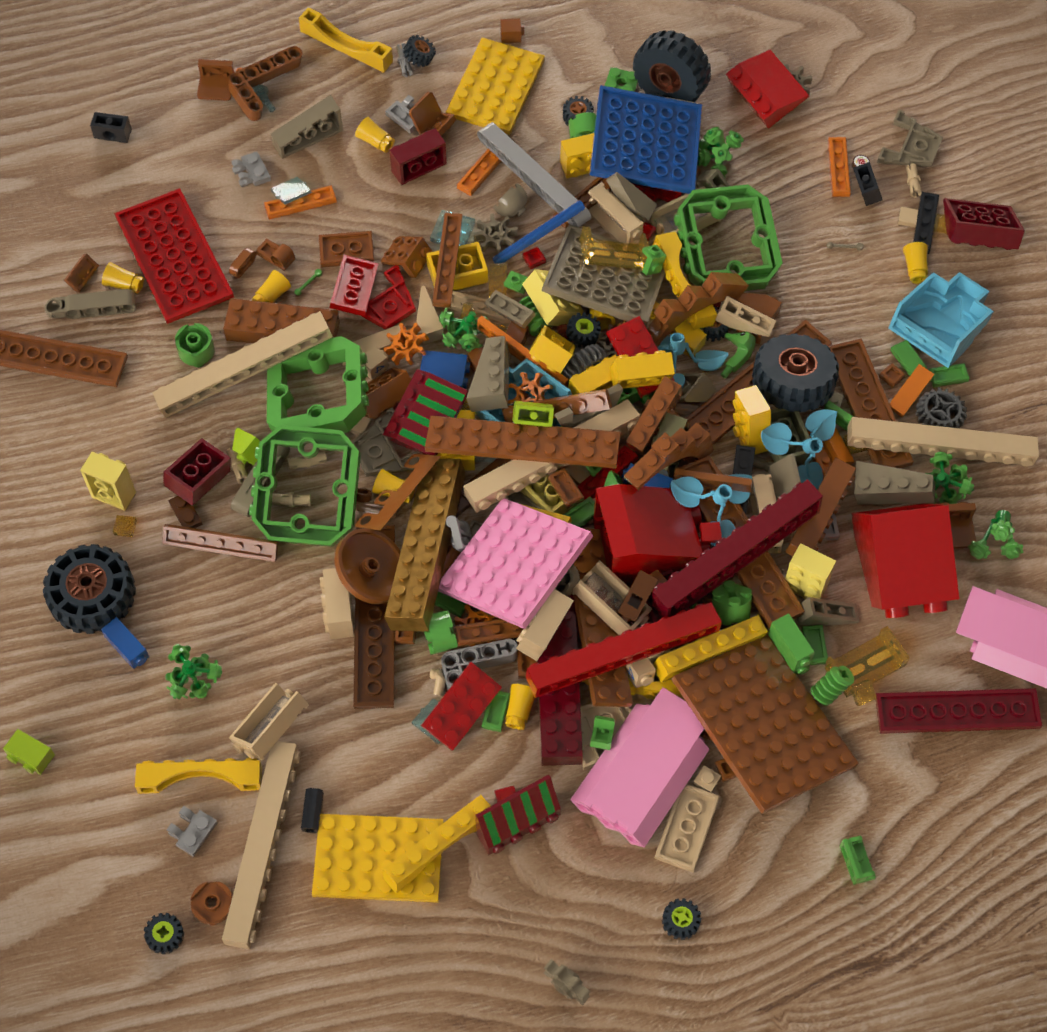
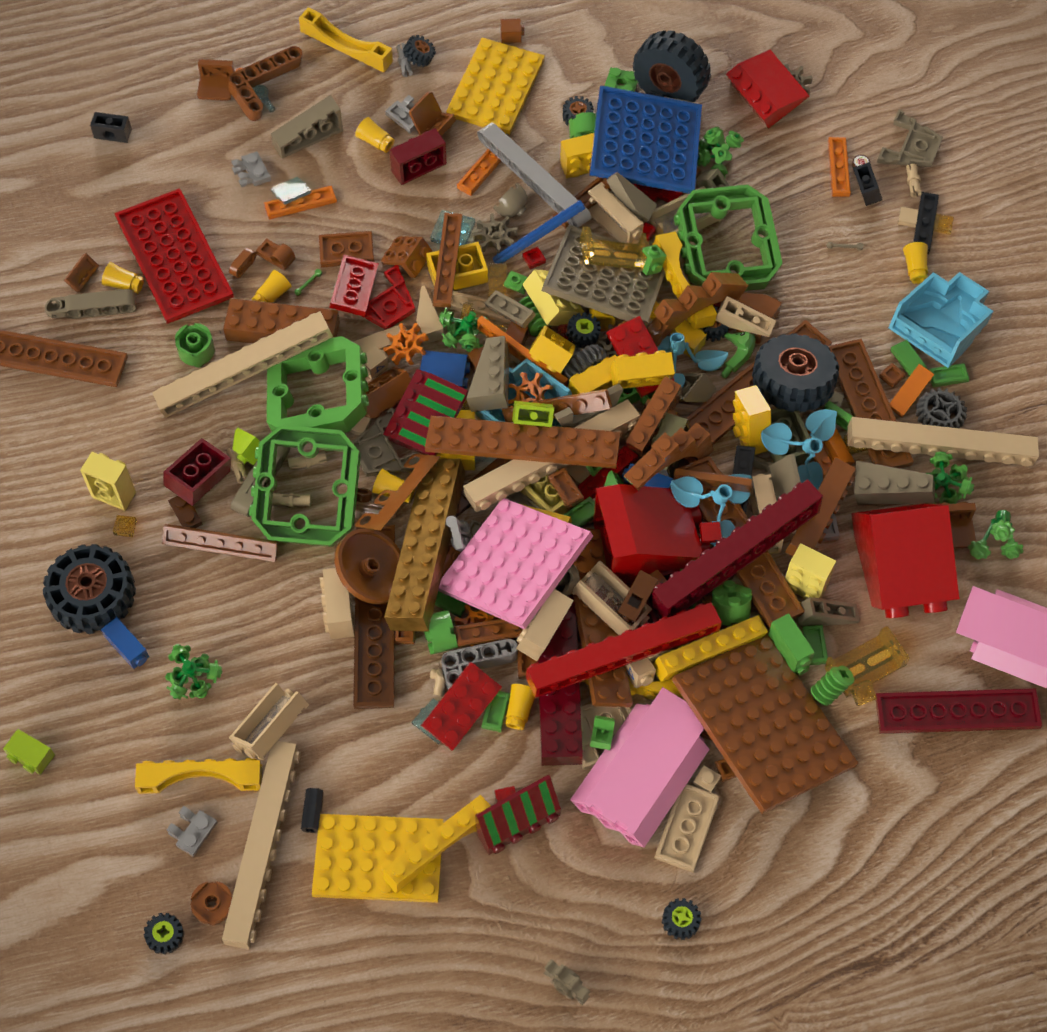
bright green hinge [840,836,876,885] -> none
dark red slope [943,198,1025,250] -> none

